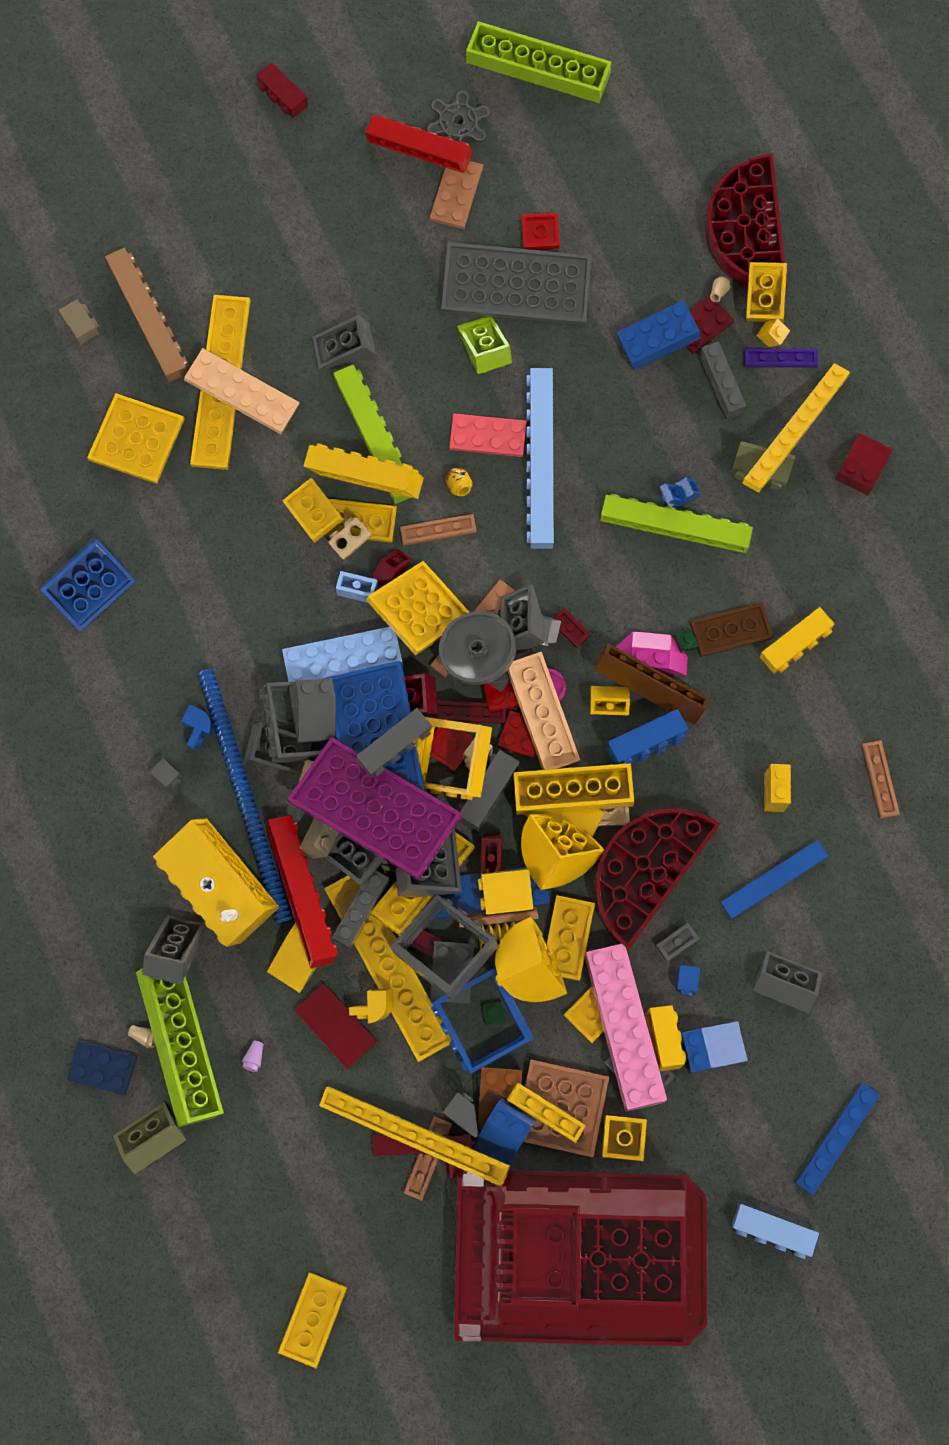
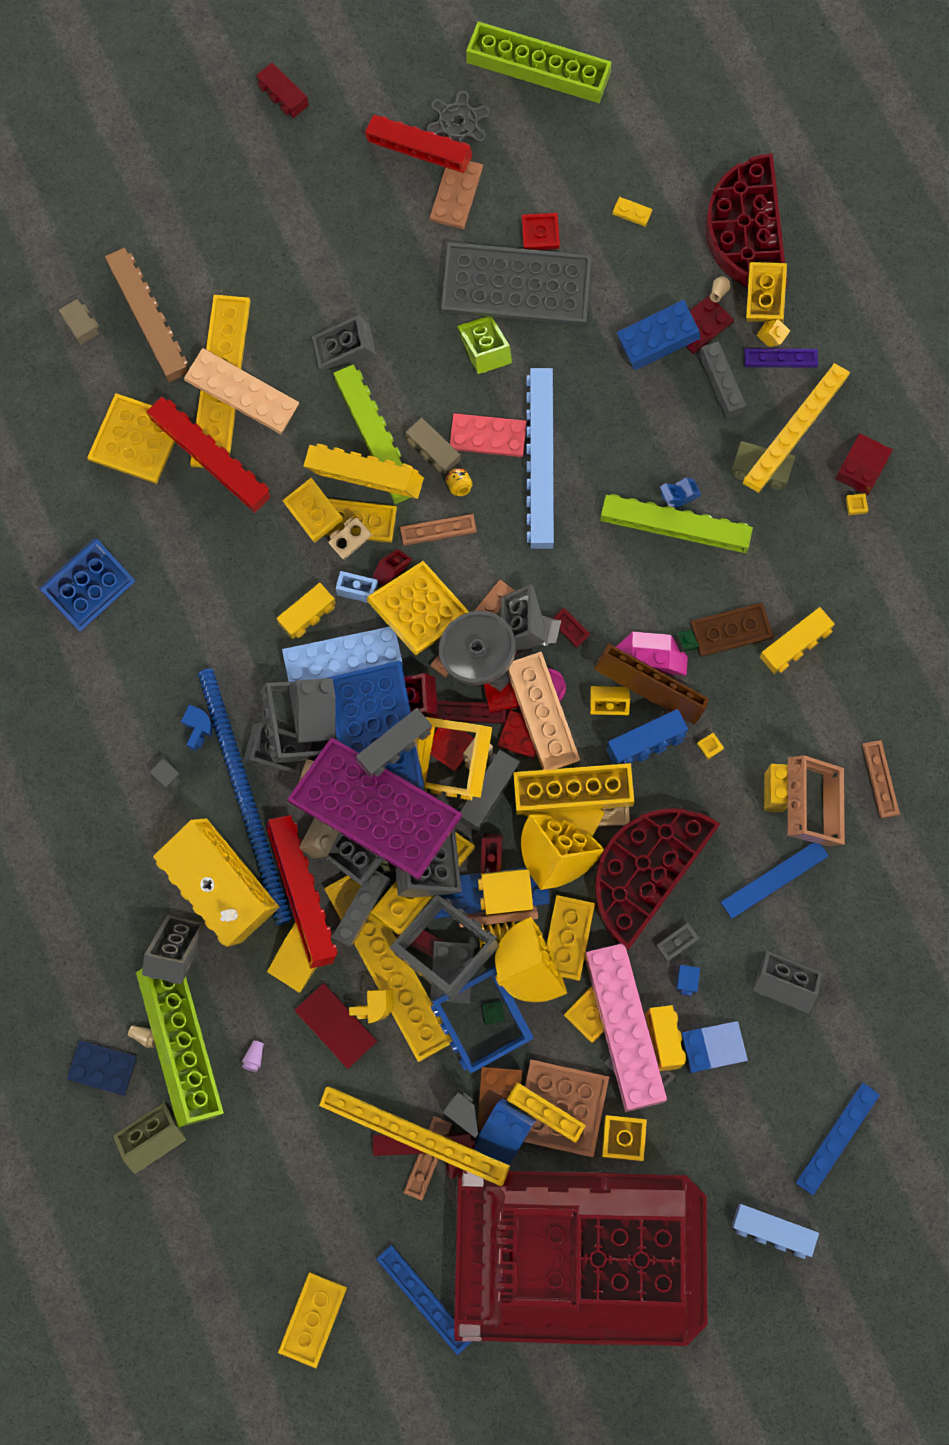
none -> red brick [146,397,270,513]
none -> yellow brick [276,583,336,639]
none -> blue tile [376,1245,472,1355]
none -> dark tan brick [406,417,461,475]
none -> yellow plate [612,197,653,227]
none -> yellow plate [697,733,724,760]
none -> nougat window [788,755,845,846]
none -> yellow plate [846,494,868,515]

